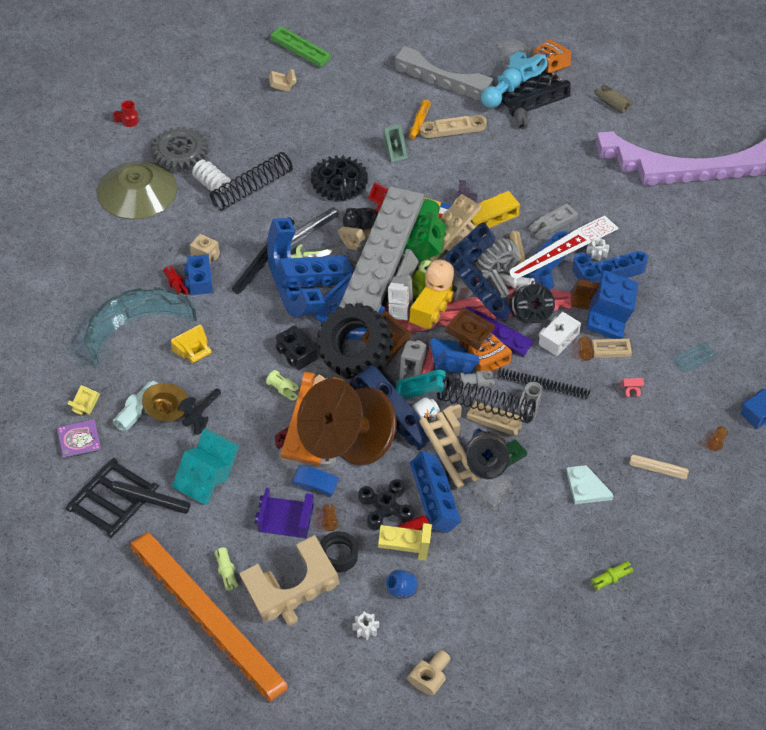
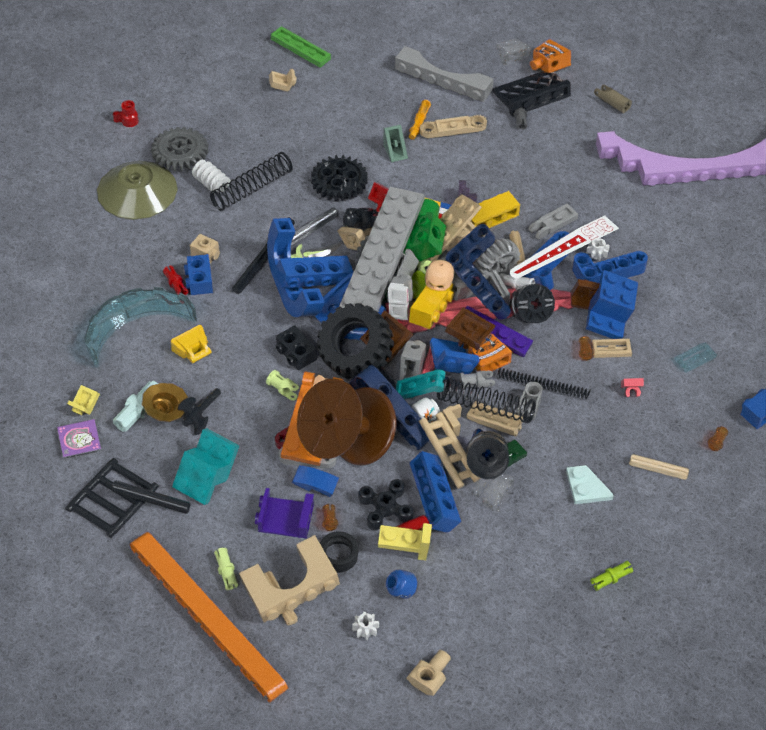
medium azure piece [480,51,547,108] -> none
white brick [539,312,581,356] -> none

